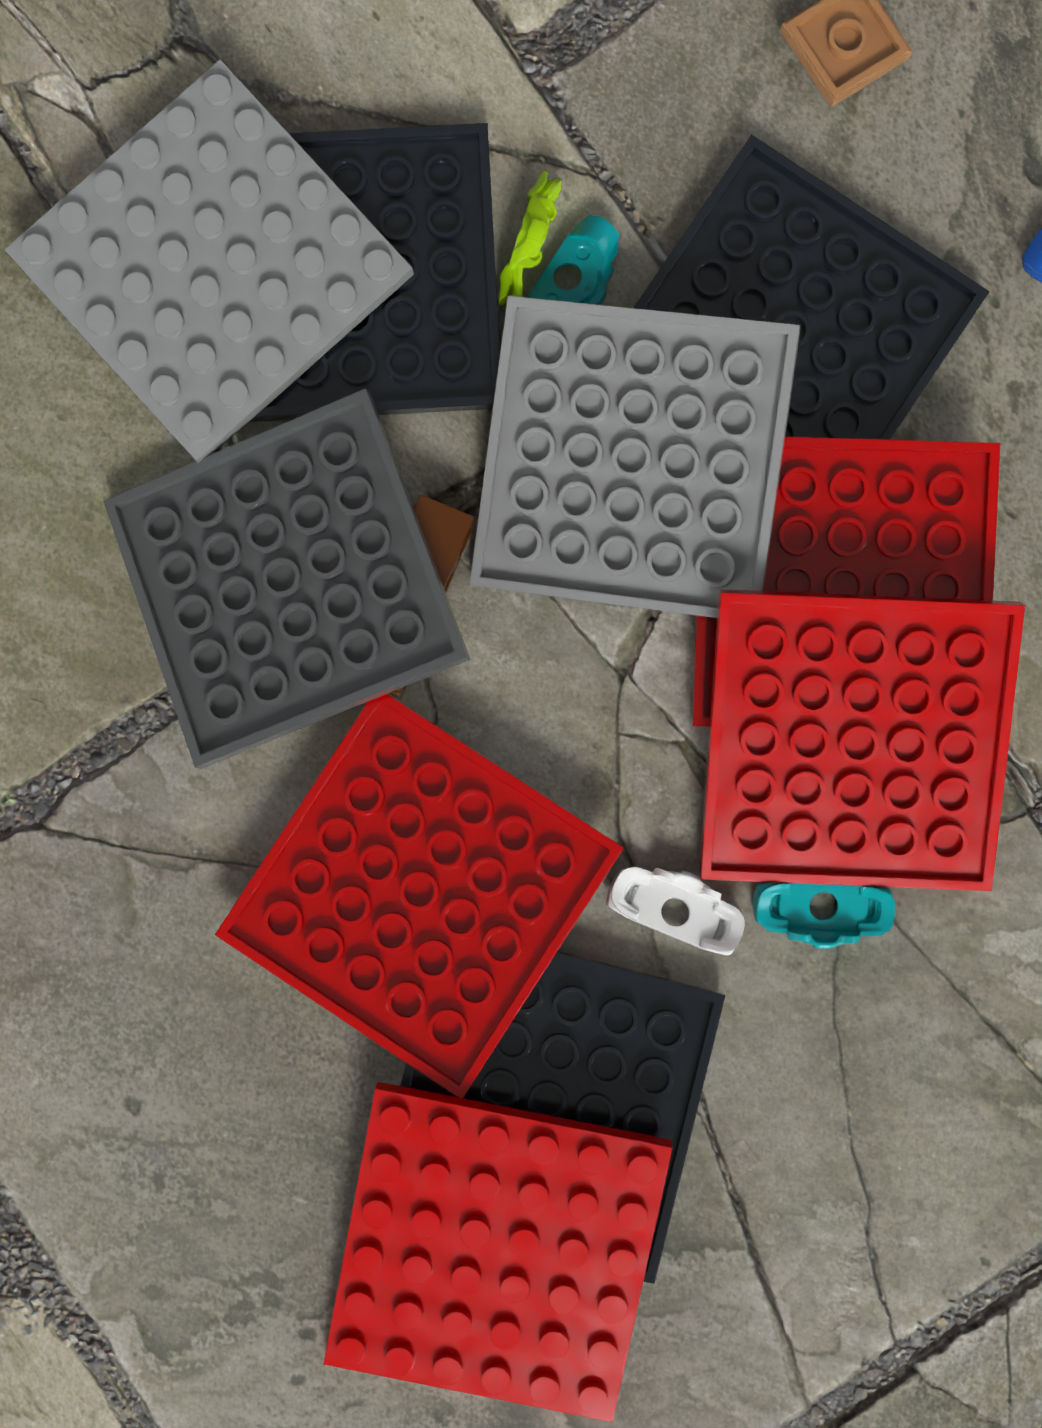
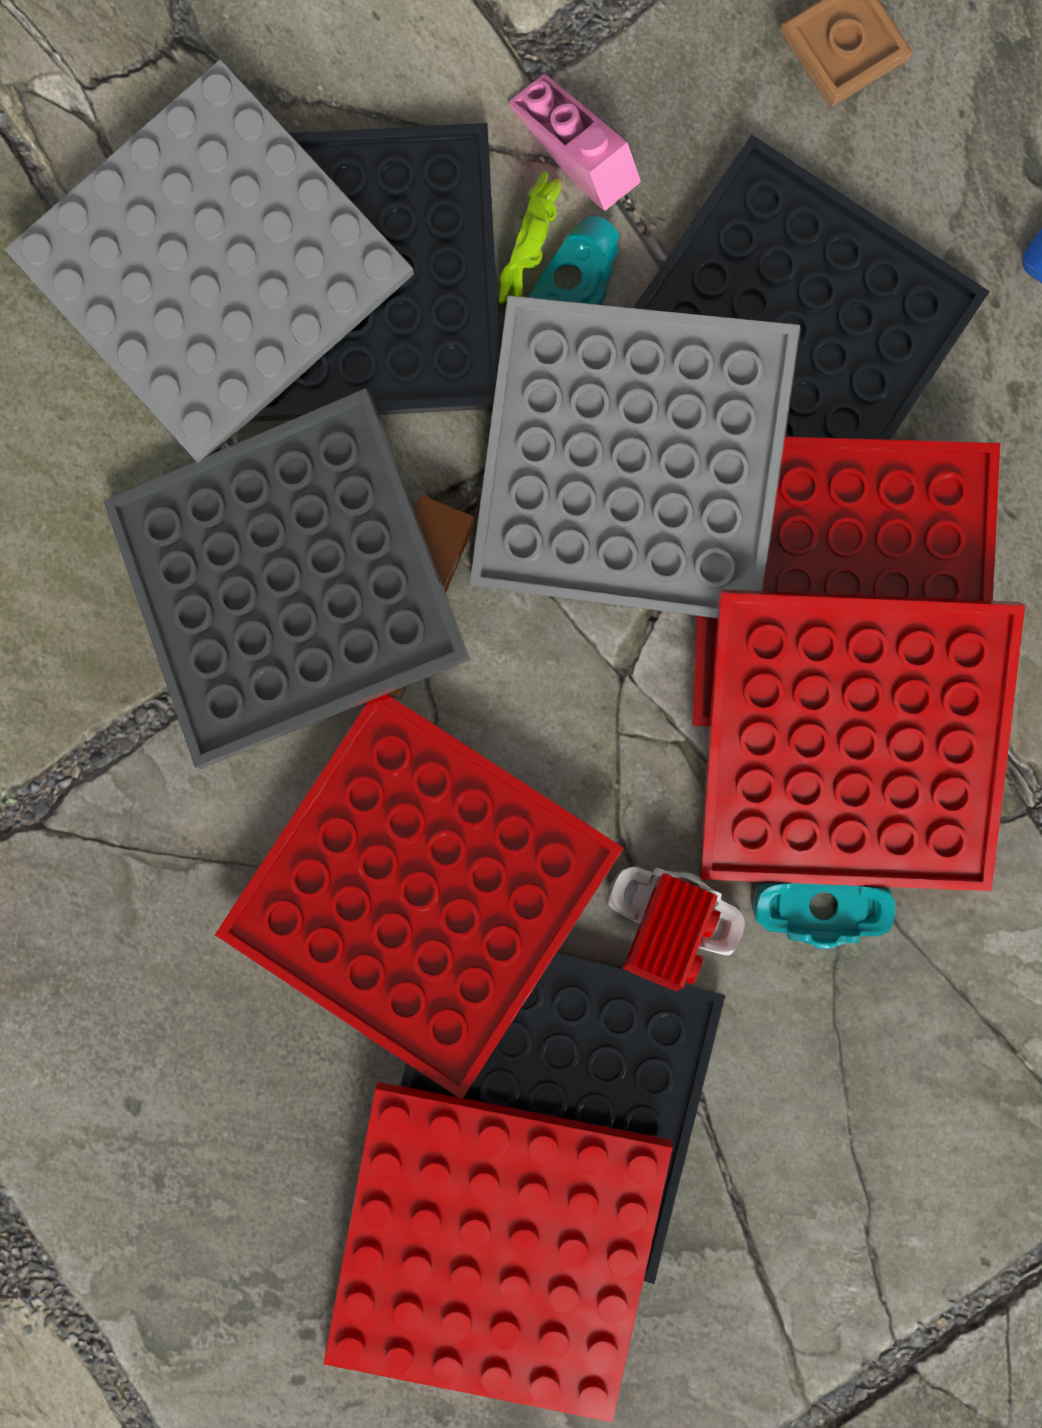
none -> bright pink slope [508,73,641,211]
none -> red brick [622,873,721,992]

